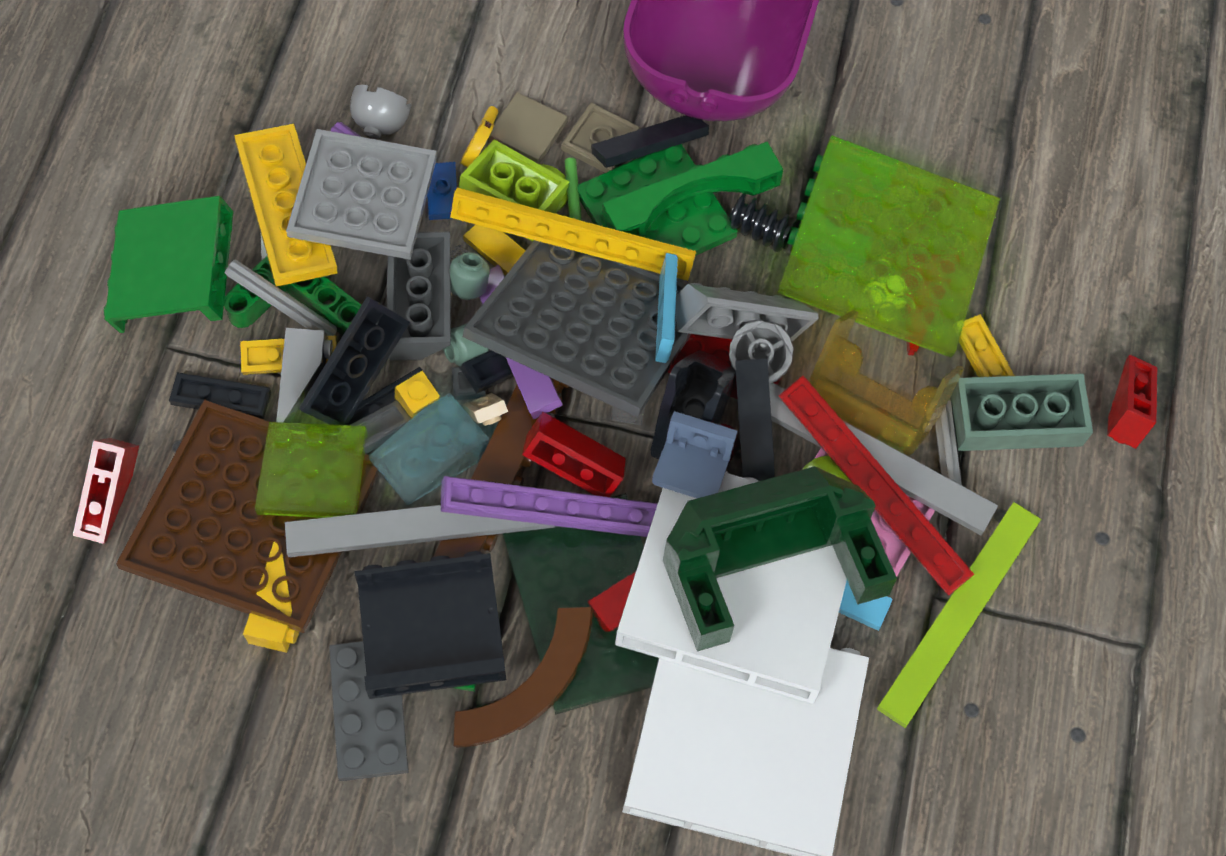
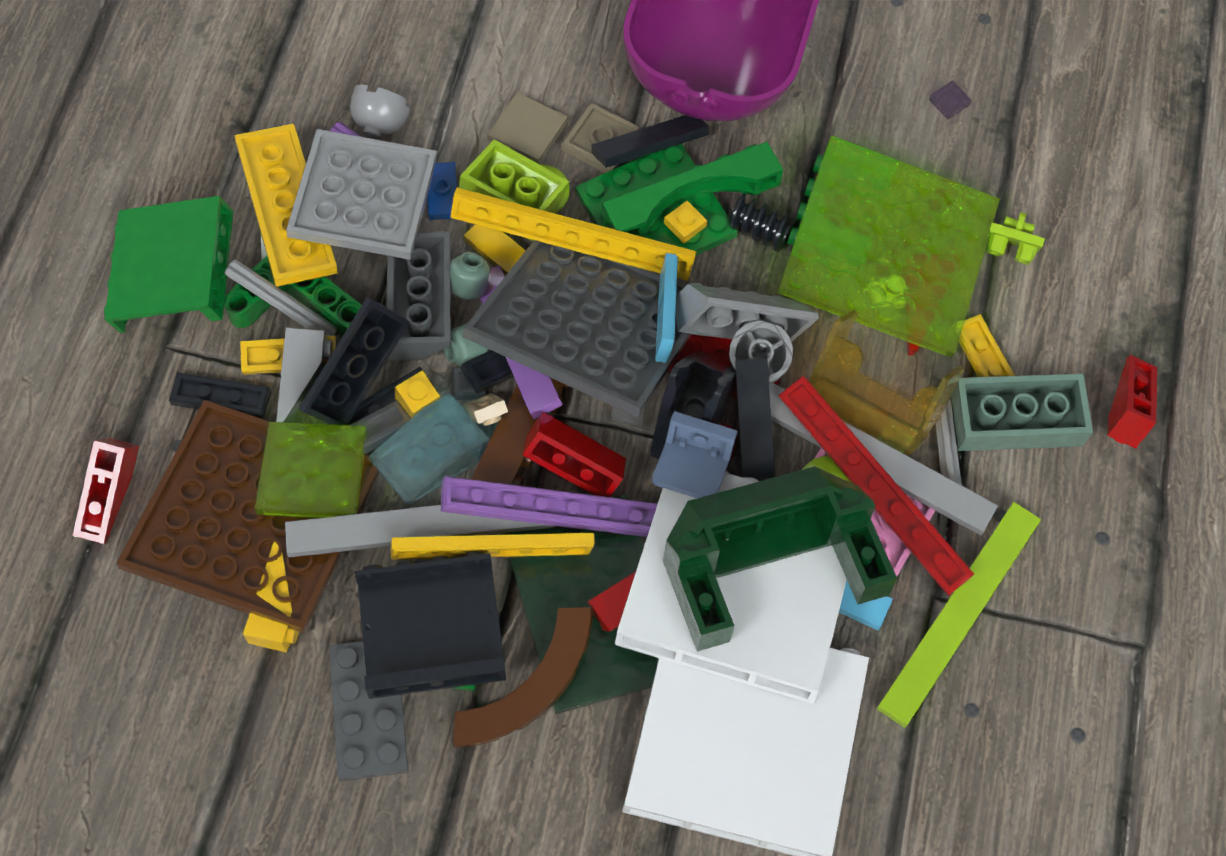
yellow piece [460,106,498,168] -> none
bright green bar [564,158,582,221] -> none
none -> yellow tile [390,533,595,560]
none -> yellow plate [664,201,707,243]
none -> clear purple tile [929,80,971,120]
none -> lime hips [986,211,1045,265]

